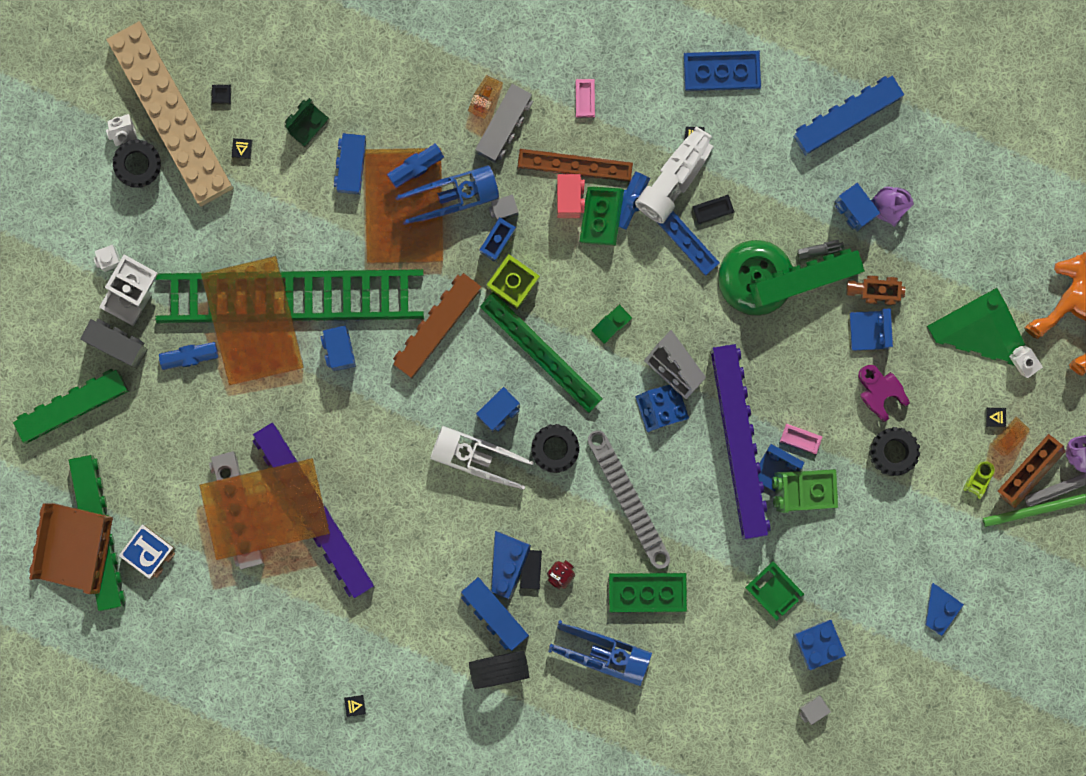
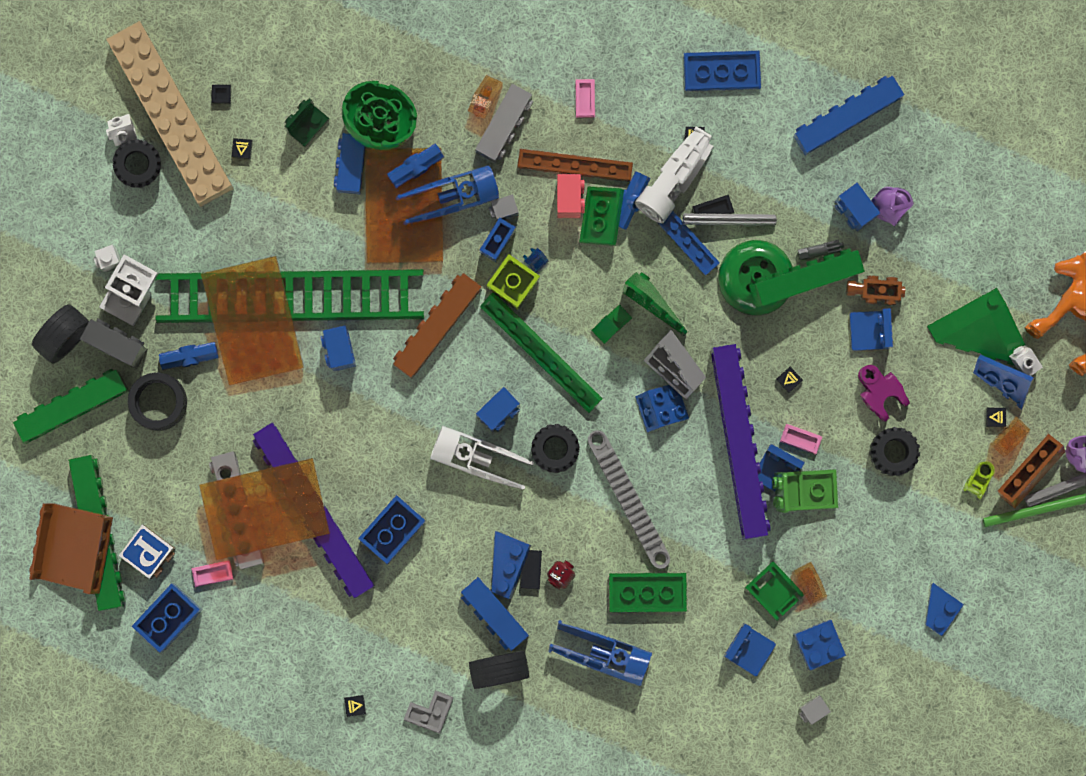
none -> black tyre [32,304,89,364]
none -> black tyre [128,372,187,431]
none -> blue brick [132,583,203,653]
none -> bright pink tile [192,560,234,587]
none -> green brick [342,81,417,150]
none -> blue brick [358,495,426,564]
none -> light grey tile [404,690,453,734]
none -> clear blue tile [523,248,549,273]
none -> green slope [622,272,688,336]
none -> light grey axle [683,213,777,226]
none -> blue bracket [724,623,776,676]
none -> black tile [776,366,803,393]
none -> clear orange slope [792,562,827,605]
none -> blue wing [973,355,1034,410]

